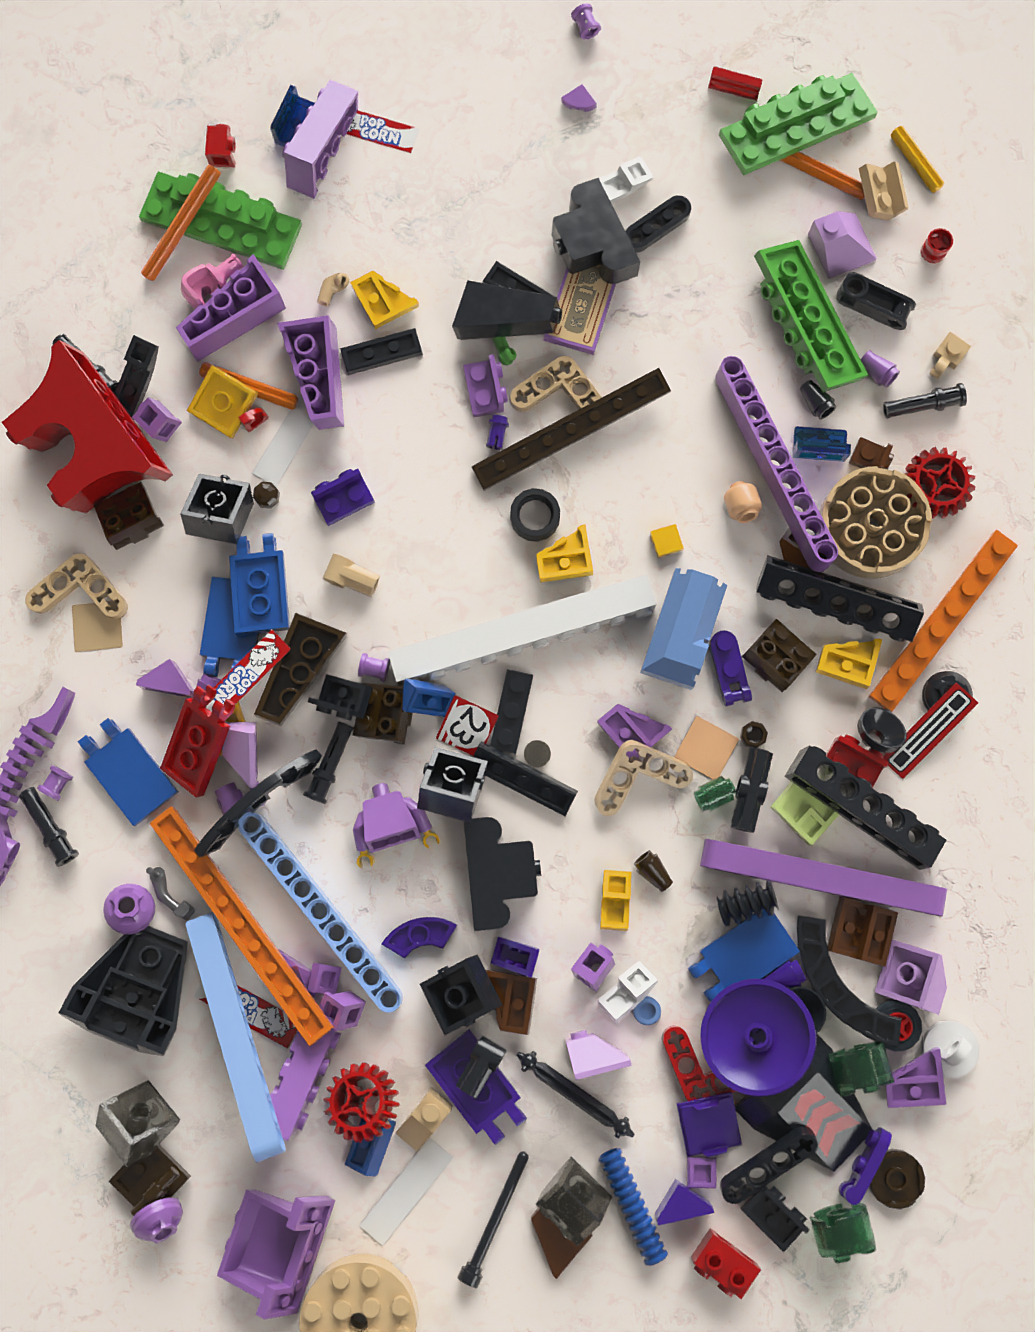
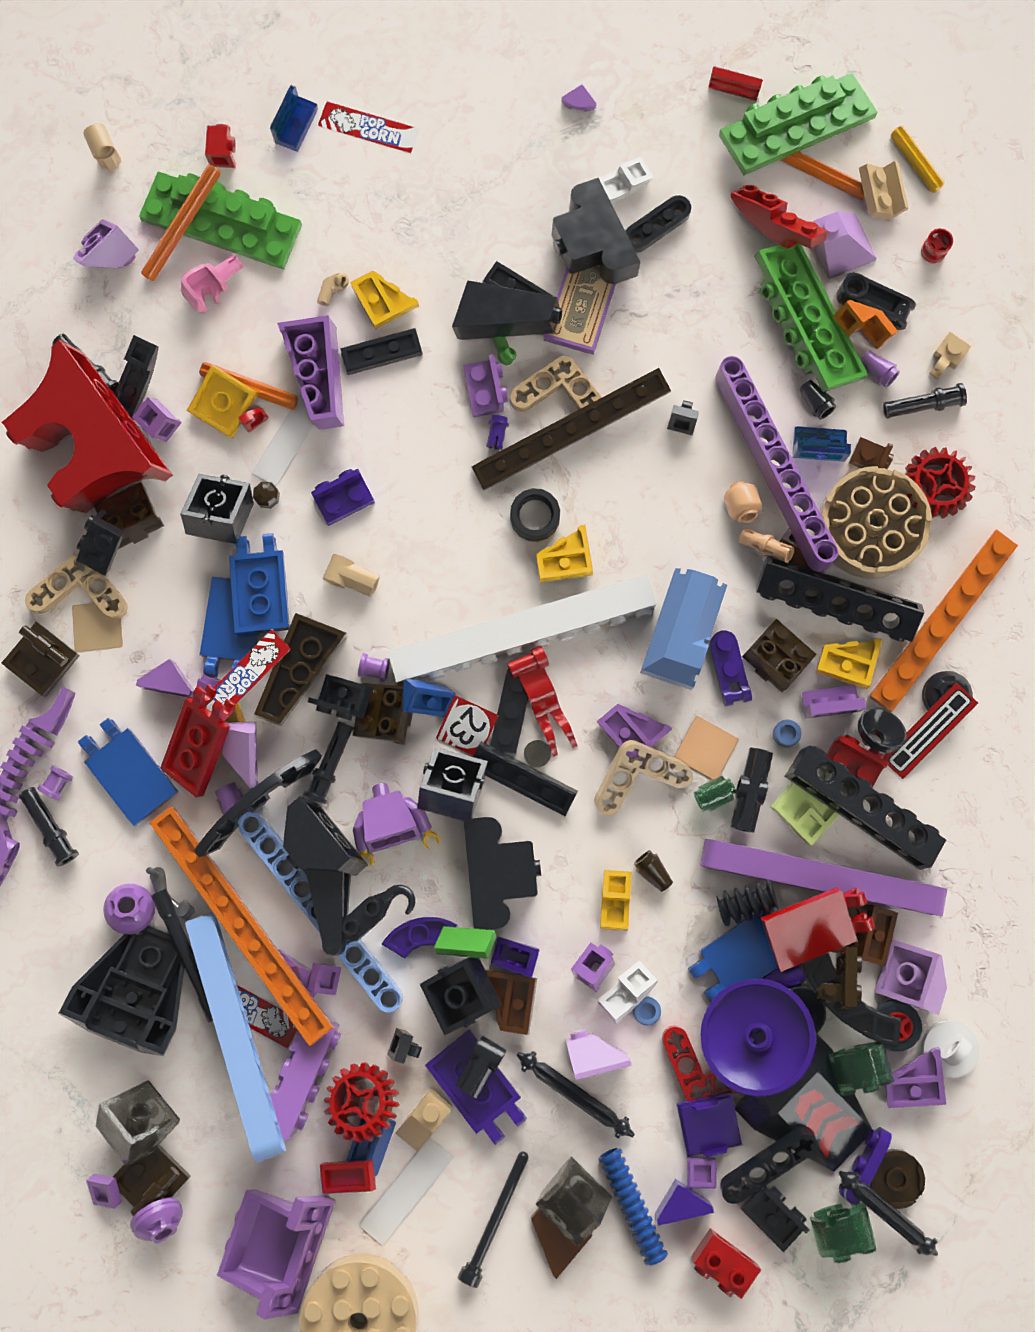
medium lavender wedge [176,254,286,362] -> none
wedge [282,79,358,198] -> none
medium lavender brick [319,991,366,1032] -> none
medium lavender bush [571,3,601,40] -> none
yellow tile [650,524,684,558] -> none
dark brown tile [740,721,768,748] -> none
none -> dark brown plate [1,621,80,697]
none -> medium lavender slope [73,219,139,268]
none -> black bracket [76,509,125,576]
none -> tan piece [83,123,122,172]
none -> medium lavender tile [86,1174,122,1209]
none -> black piece [150,888,213,1023]
none -> black slope [283,796,416,956]
none -> red tile [319,1160,376,1194]
none -> black tile [387,1028,422,1064]
none -> bright green tile [434,926,497,959]
none -> red flag [507,646,578,757]
none -> black tile [667,400,699,435]
none -> red slope [730,185,828,249]
none -> light nougat pin [739,527,794,563]
none -> tile [761,887,875,972]
none -> medium blue tile [773,720,802,747]
none -> medium lavender bracket [802,685,866,719]
none -> dark brown plate [815,947,862,1012]
none -> orange slope [832,300,898,349]
none -> black wheel [838,1171,938,1256]

